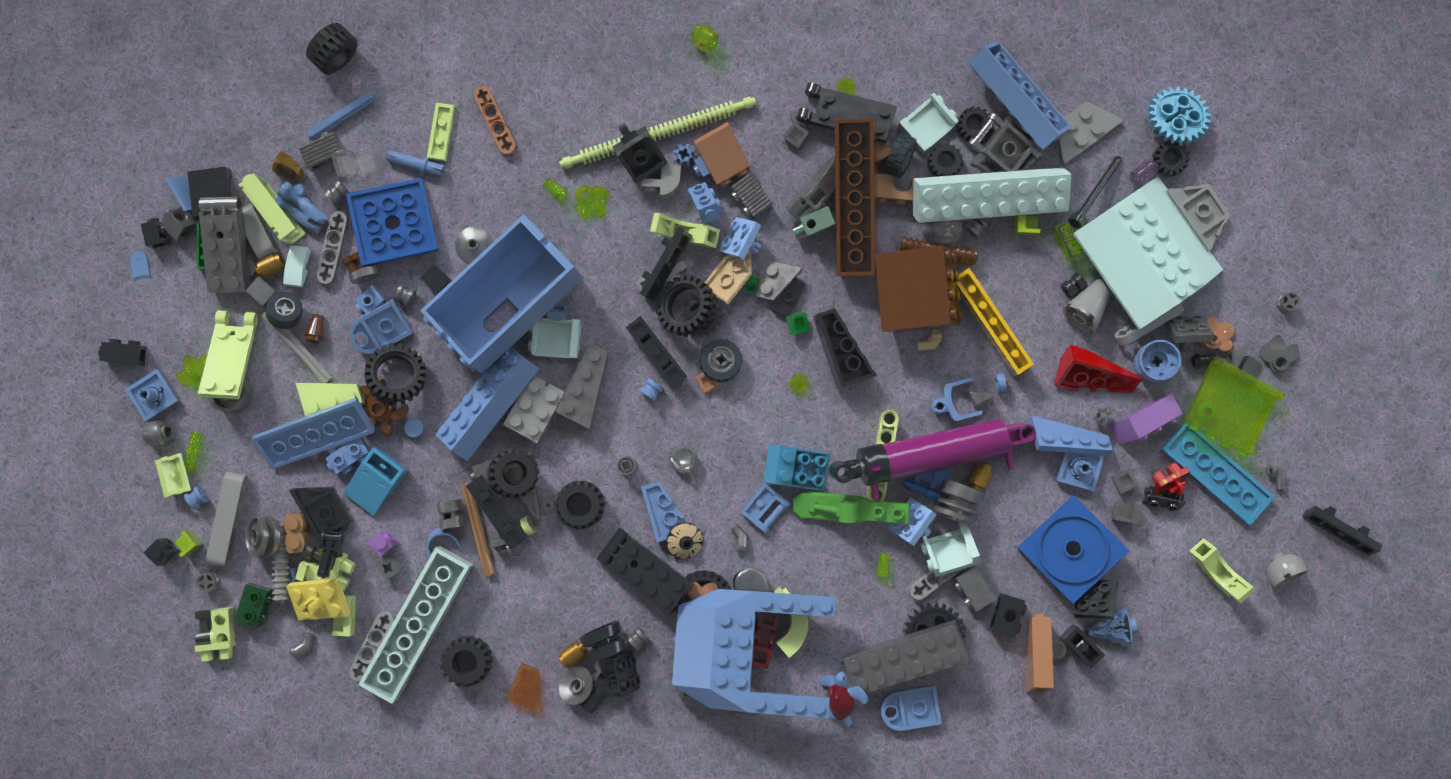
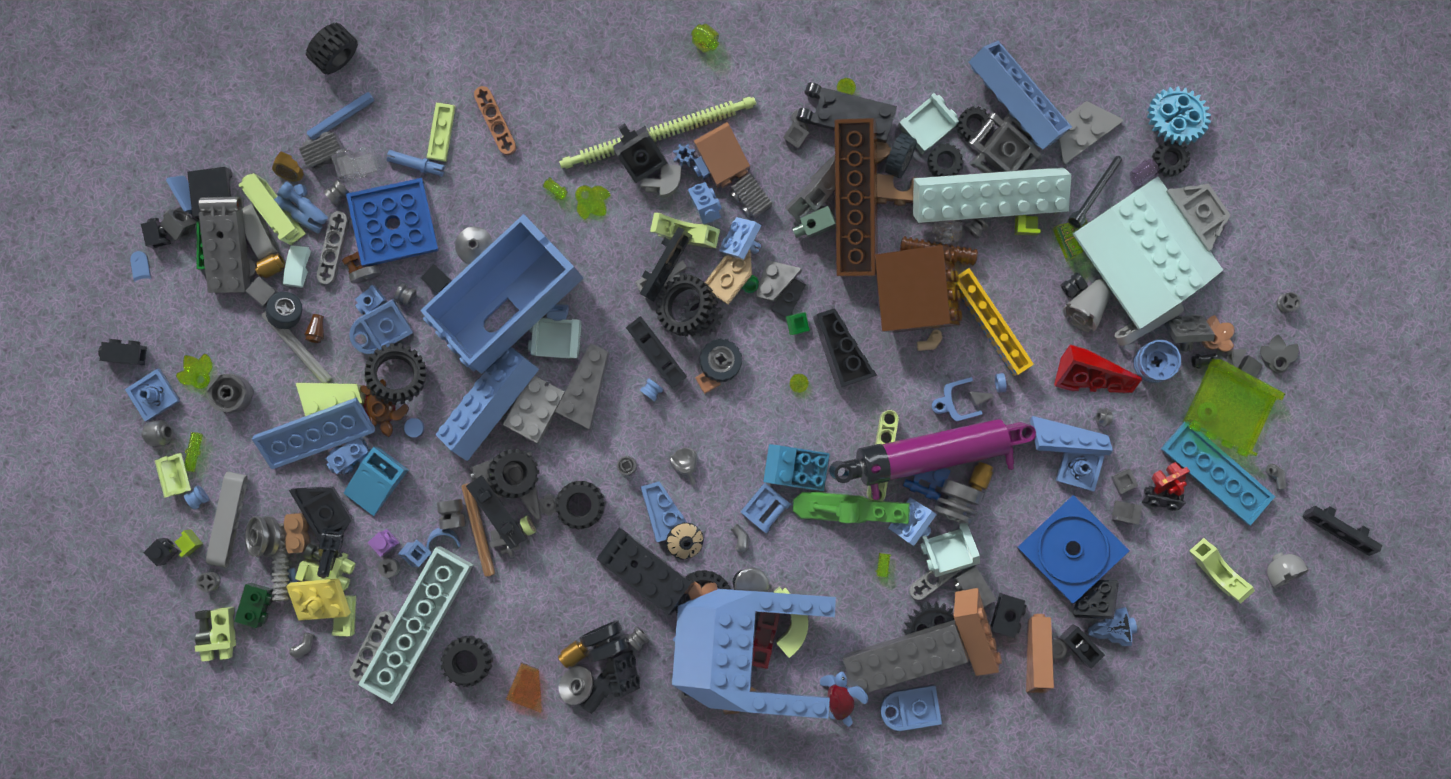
yellowish green hinge [198,310,258,399] -> none
medium lavender wedge [1109,393,1183,444] -> none
none -> medium blue brick [398,540,431,567]
none -> nougat wedge [954,588,1002,676]

